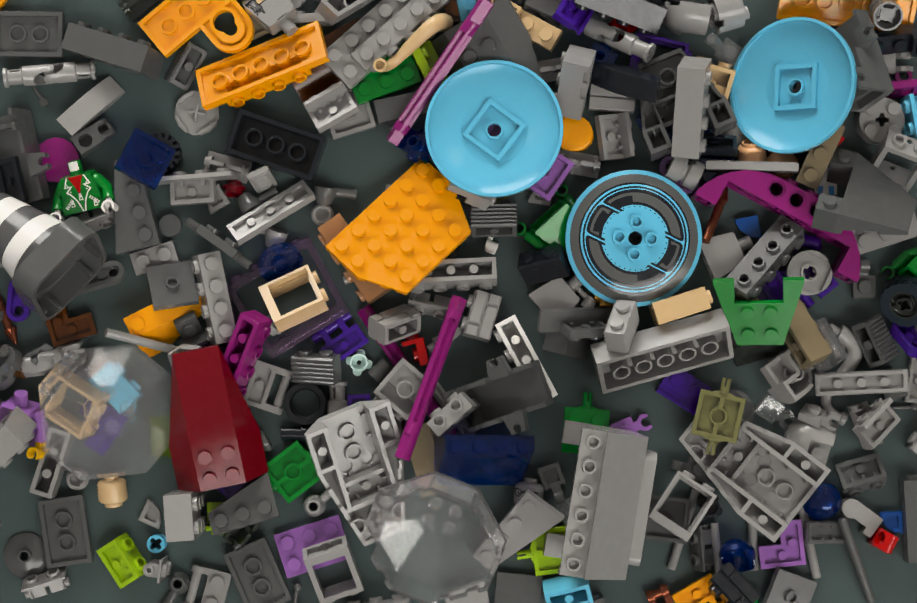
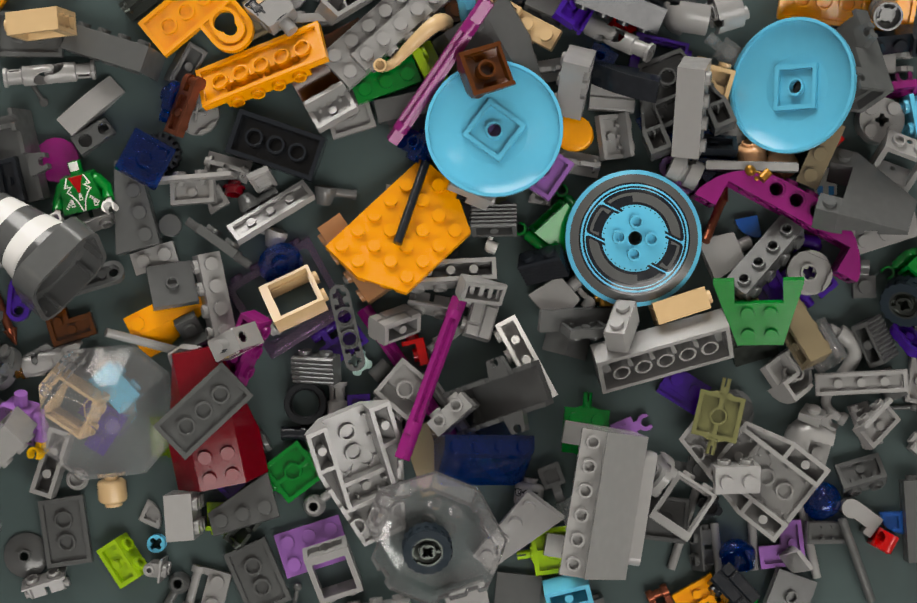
light grey plate [244,360,292,415] -> none
light grey plate [311,204,334,226] -> none
clear plate [753,392,796,430] -> none
none -> tan window [4,6,77,41]
none -> dark grey plate [153,362,254,460]
none -> clear blue plate [159,80,181,123]
none -> copper plate [164,73,206,138]
none -> light grey torso [208,321,264,362]
none -> dark grey beam [329,284,365,371]
none -> black bar [393,160,430,245]
none -> black wheel [402,522,453,575]
none -> light grey slope [455,274,508,306]
none -> reddish brown slope [456,41,516,99]
none -> light grey plate [652,452,678,498]
none -> light grey bracket [710,458,761,495]
none -> pearl gold piece [745,165,772,183]
none -> light grey slope [779,545,813,573]

